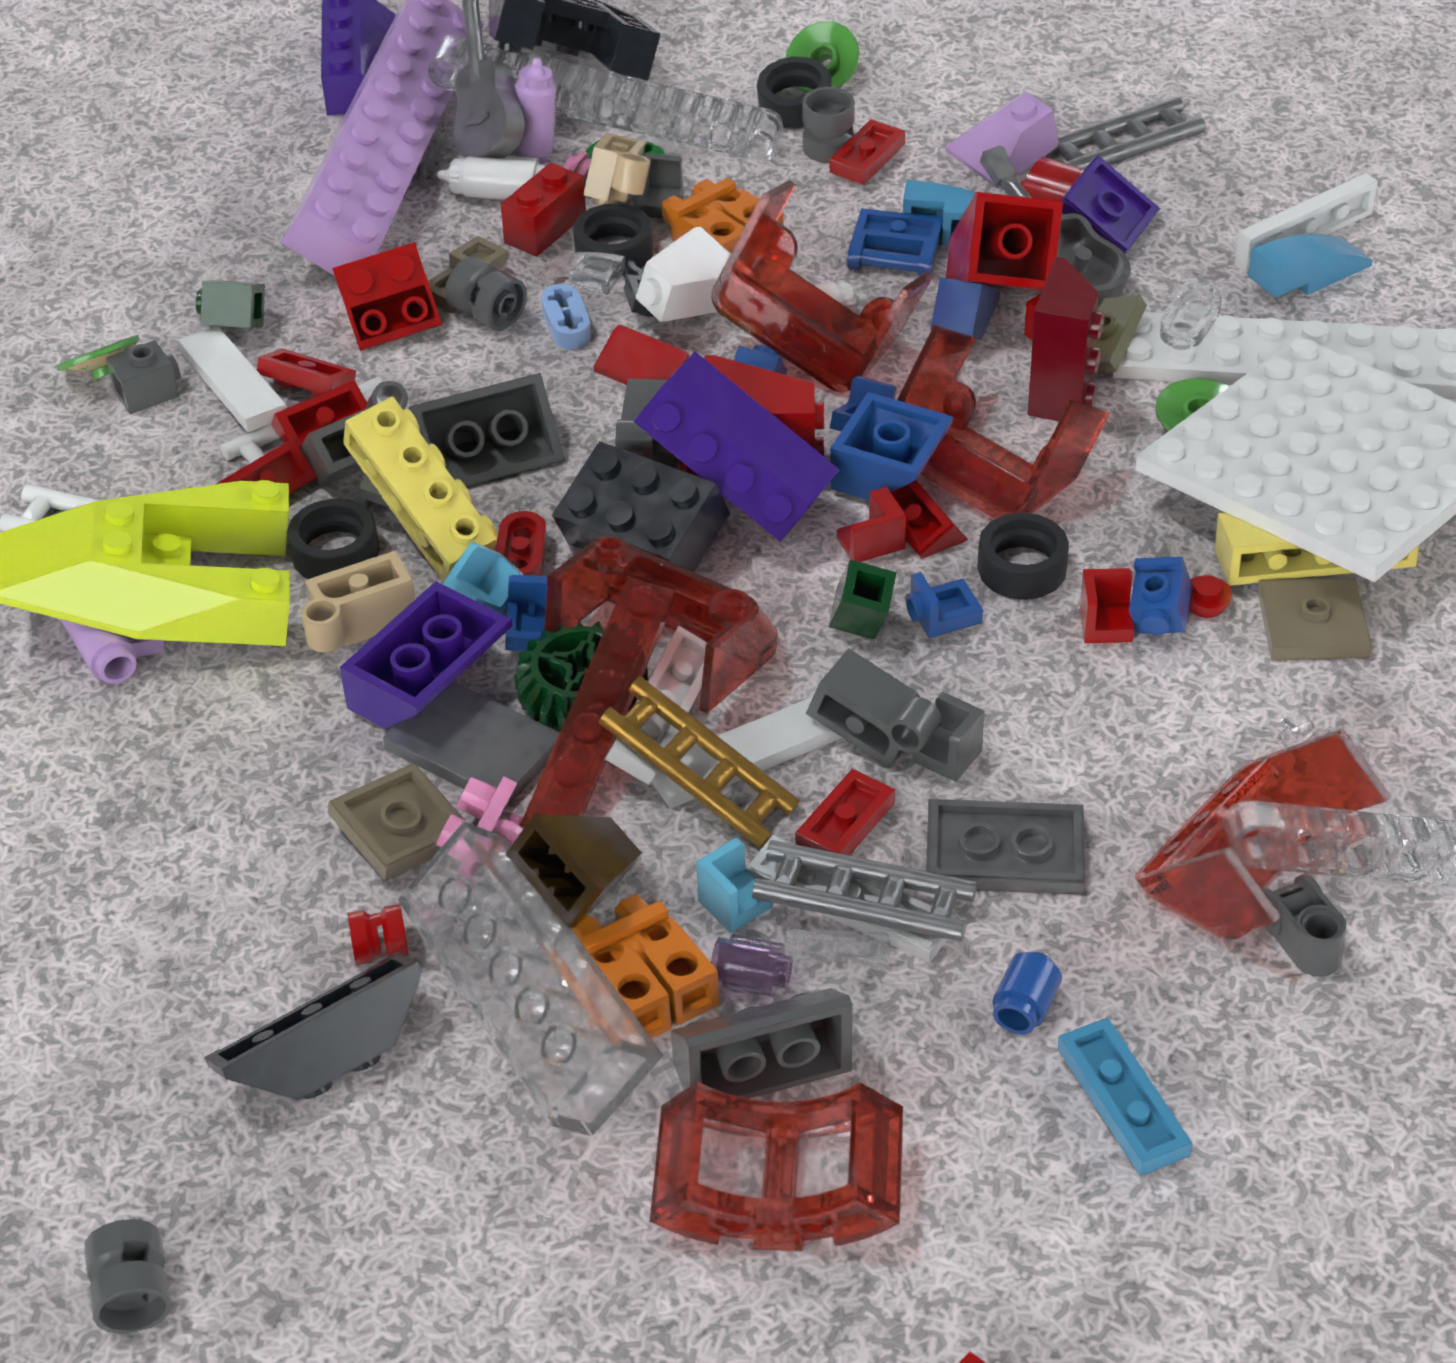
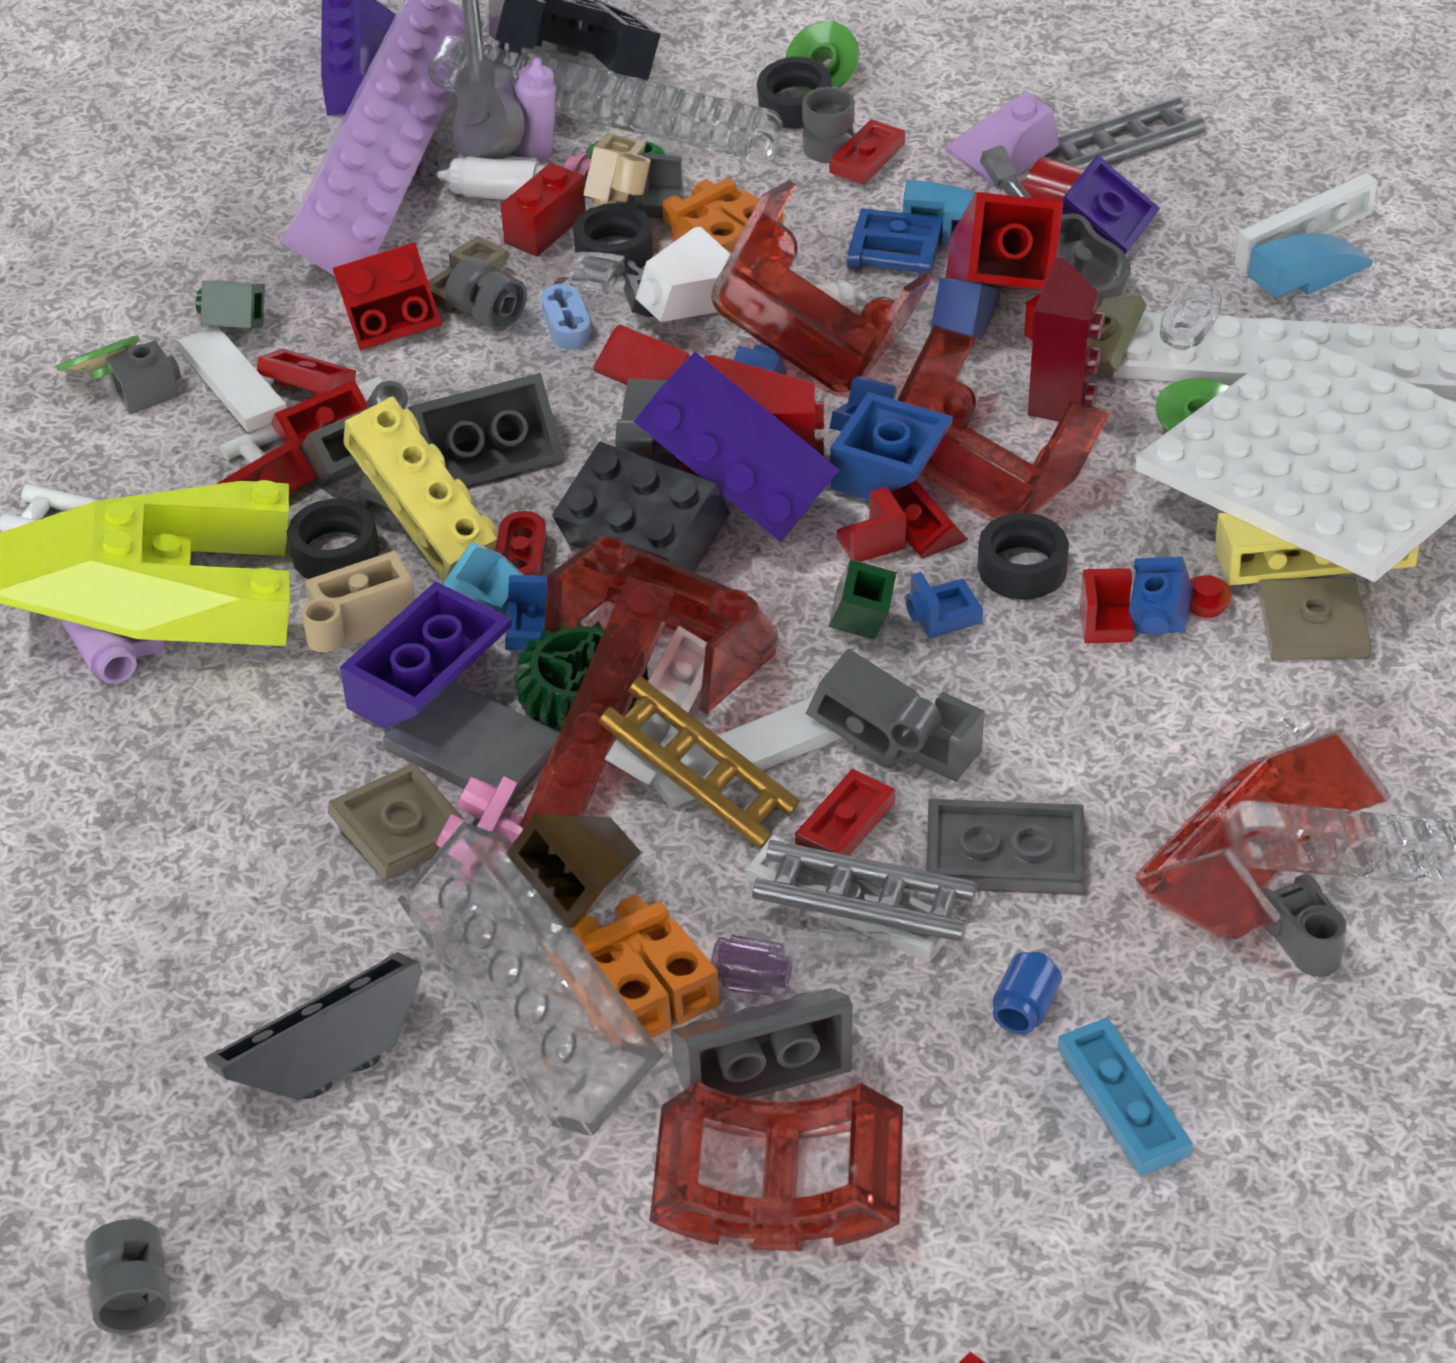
red wheel [347,903,409,965] -> none
medium azure panel [696,838,772,933] -> none

